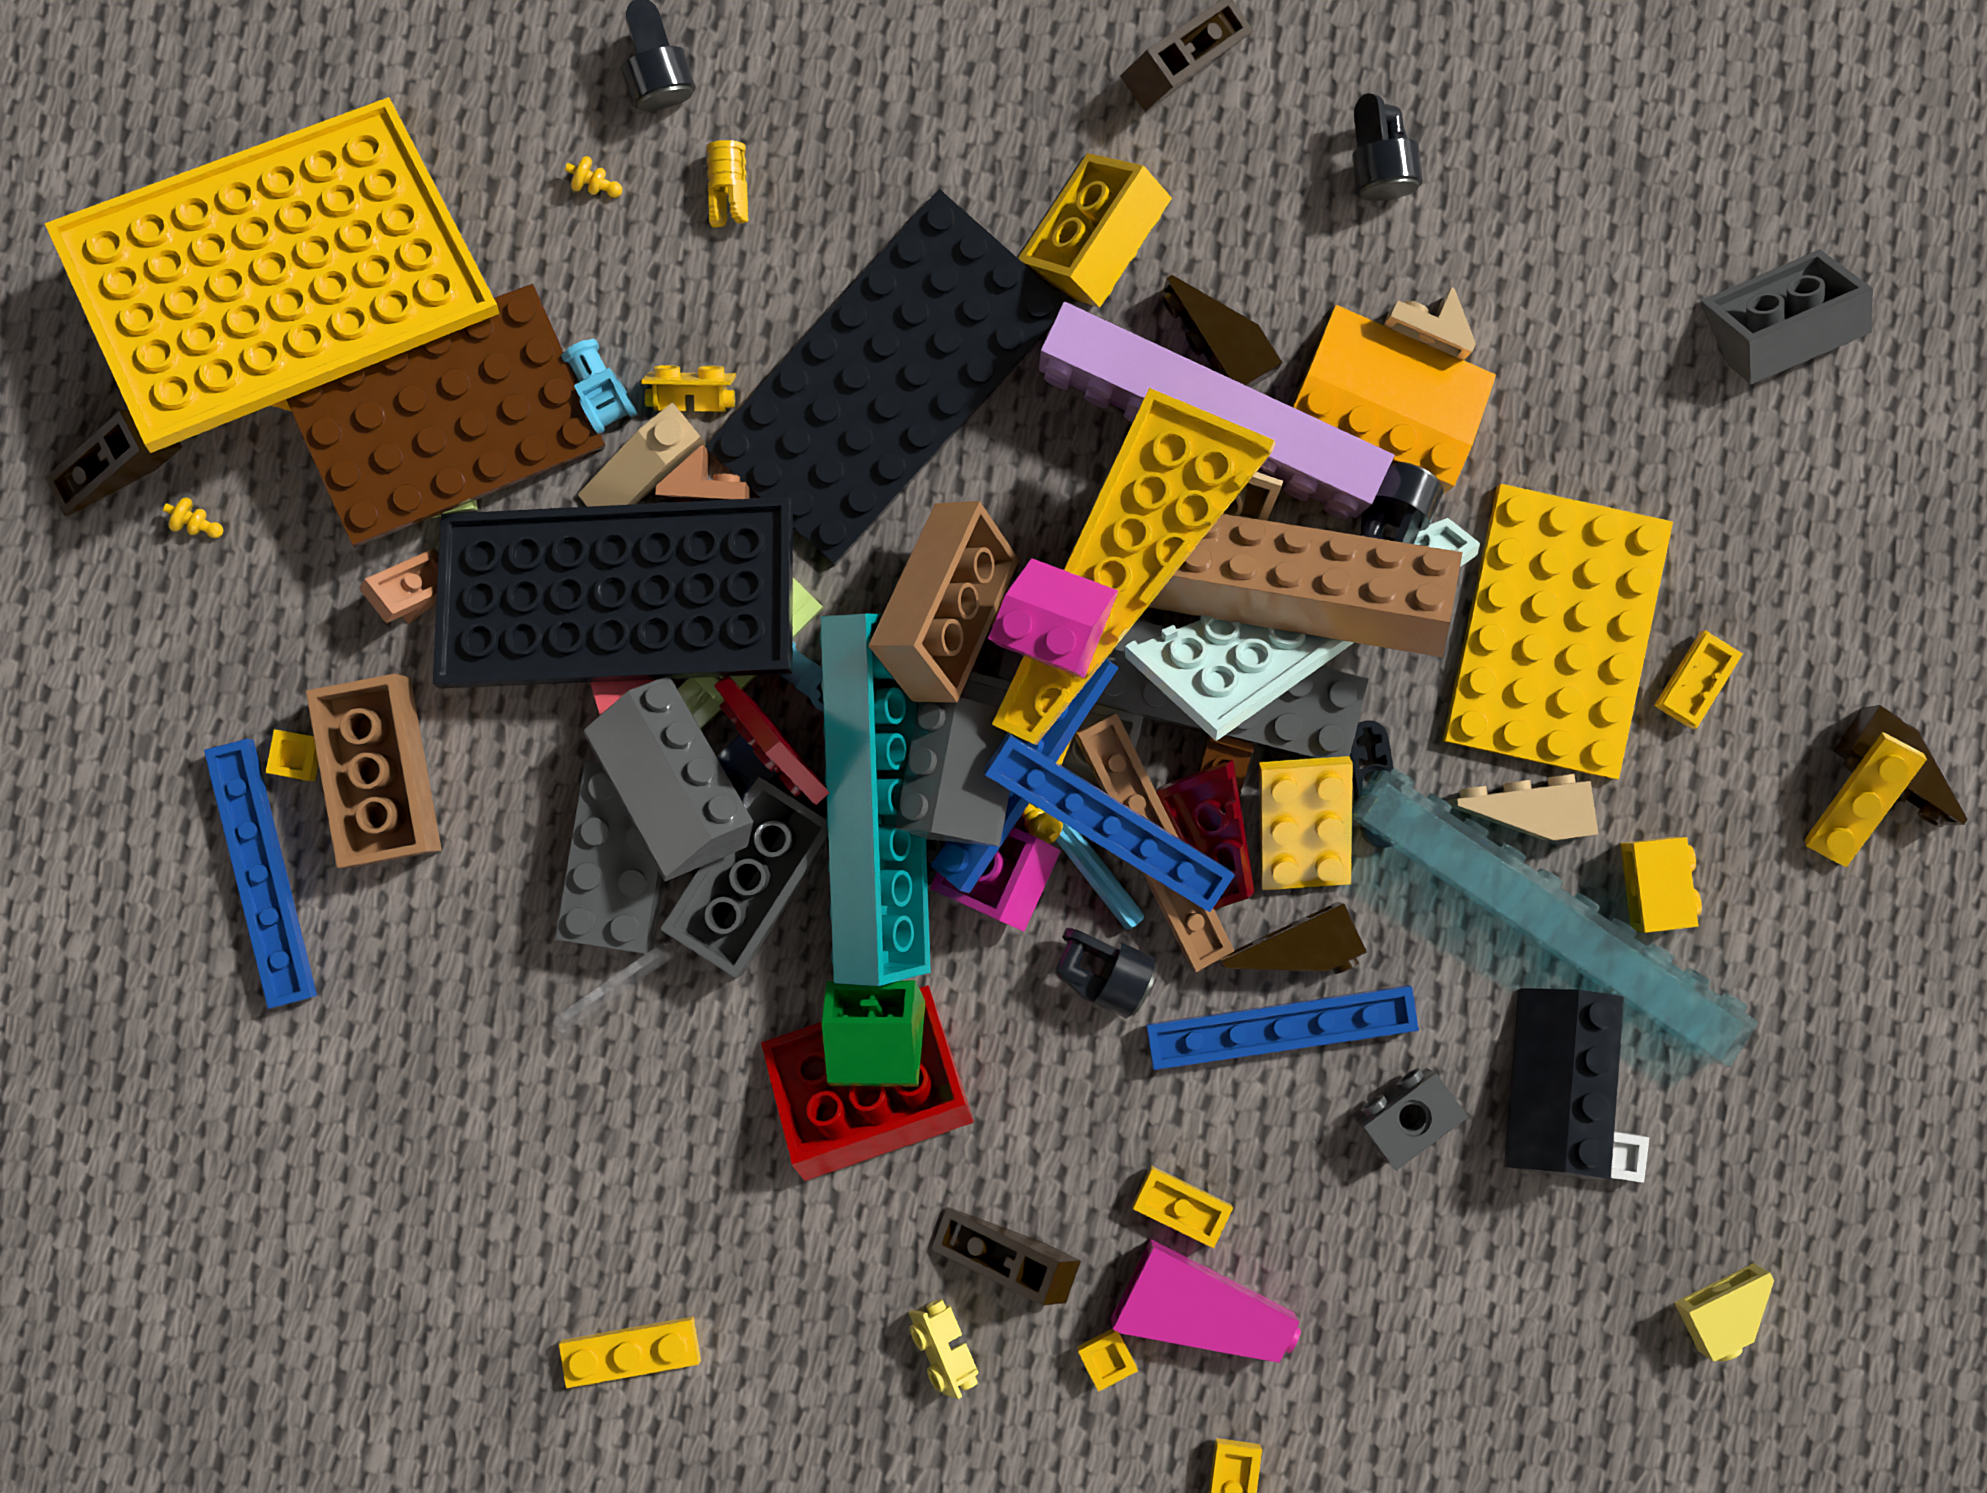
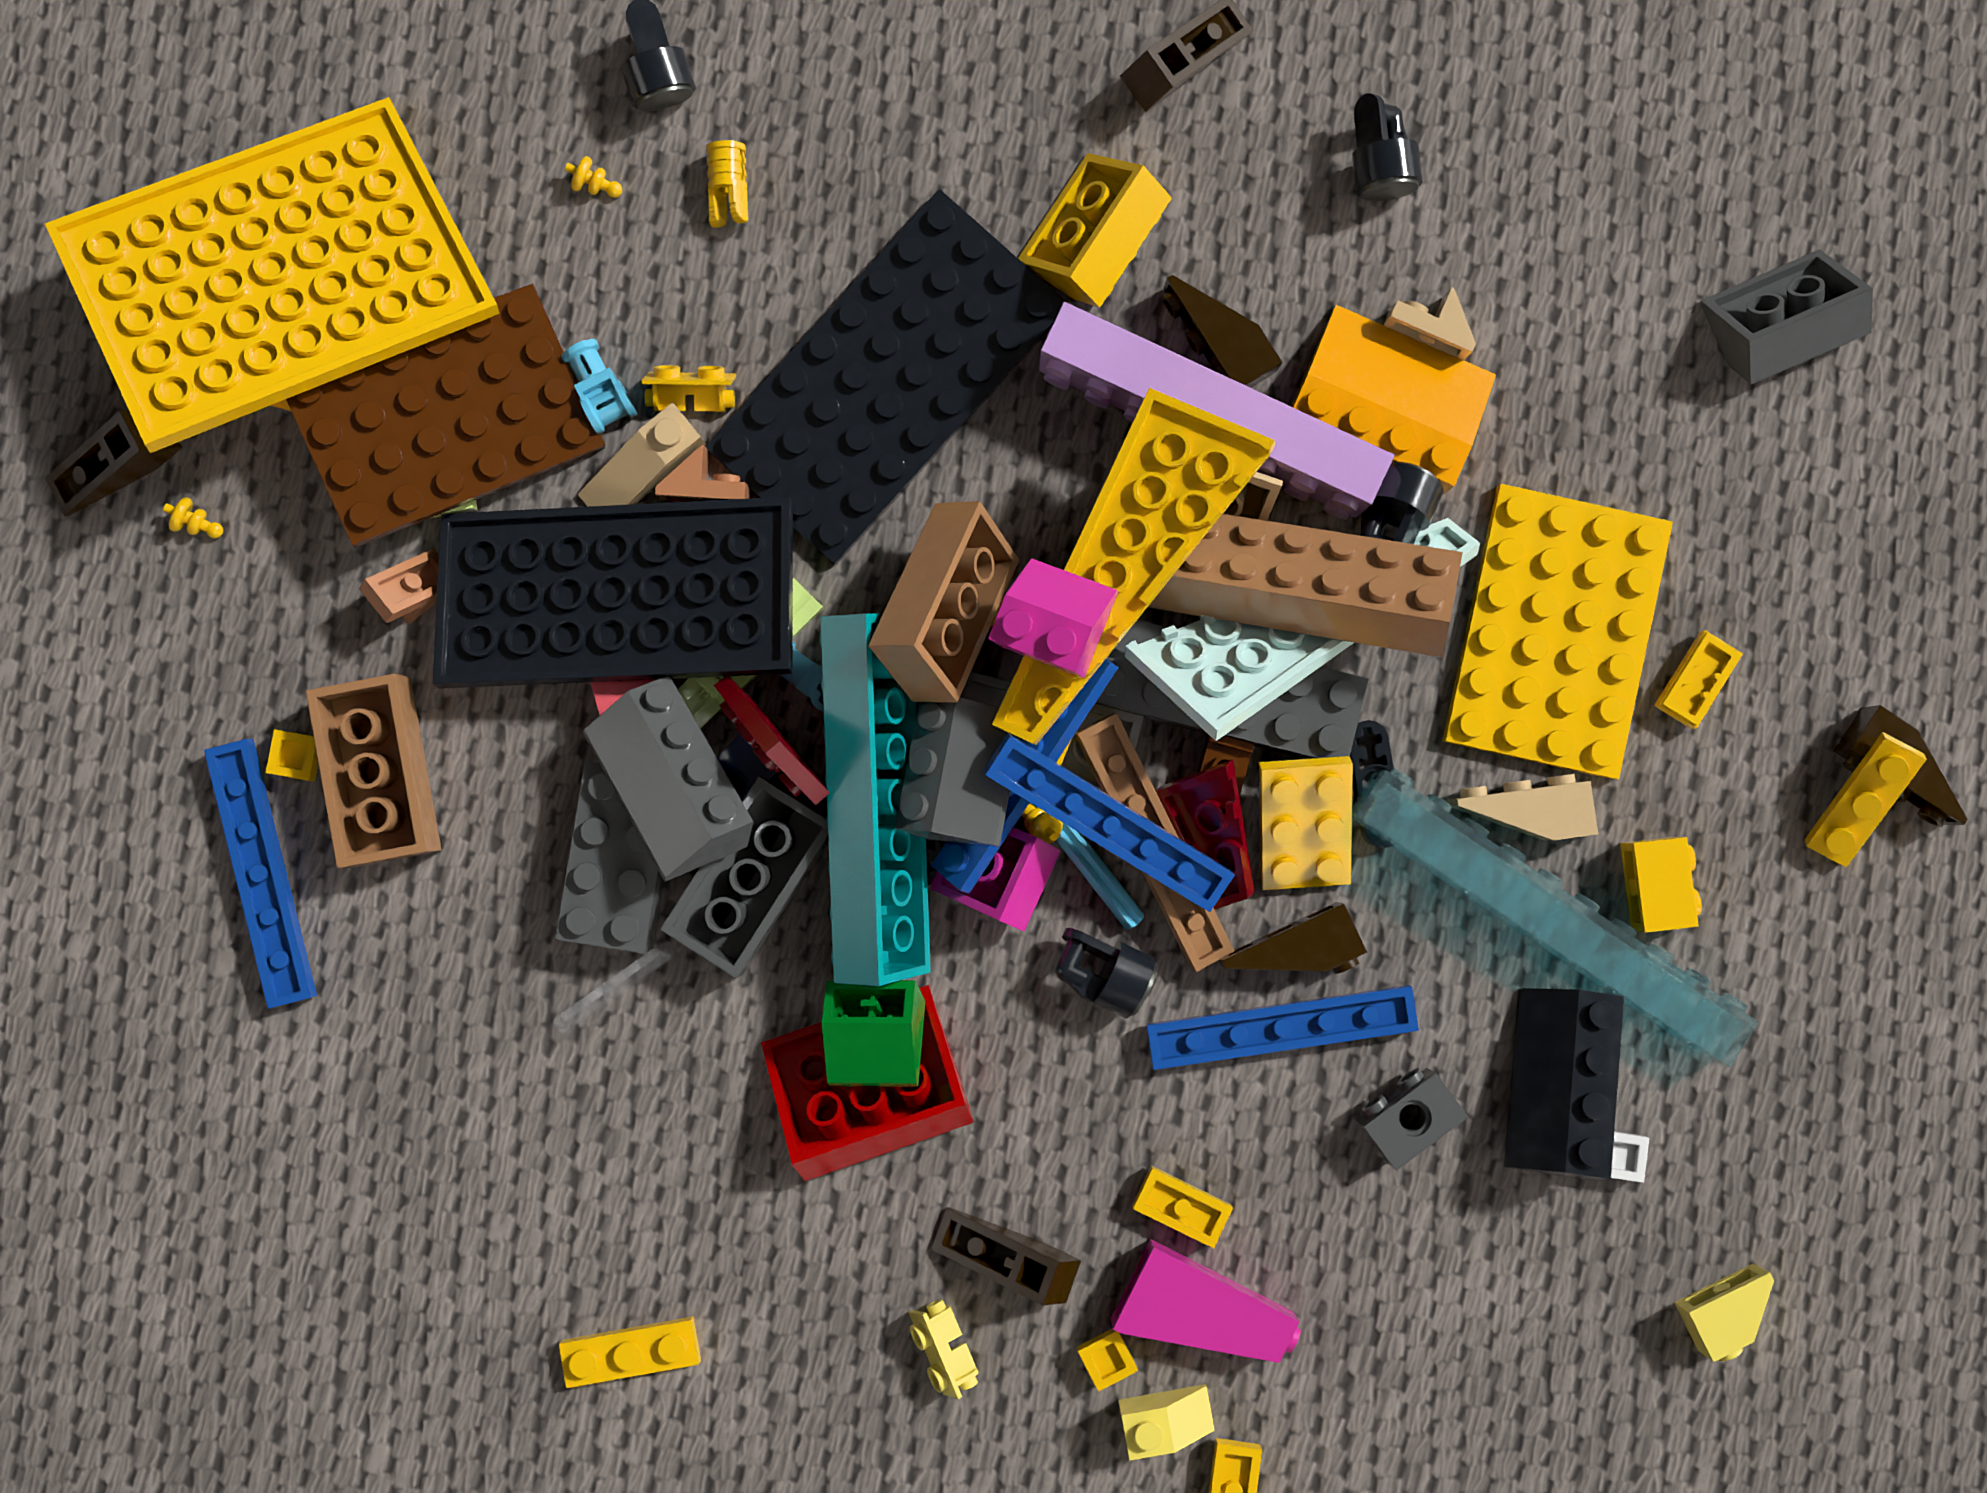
none -> light yellow slope [1118,1384,1215,1461]

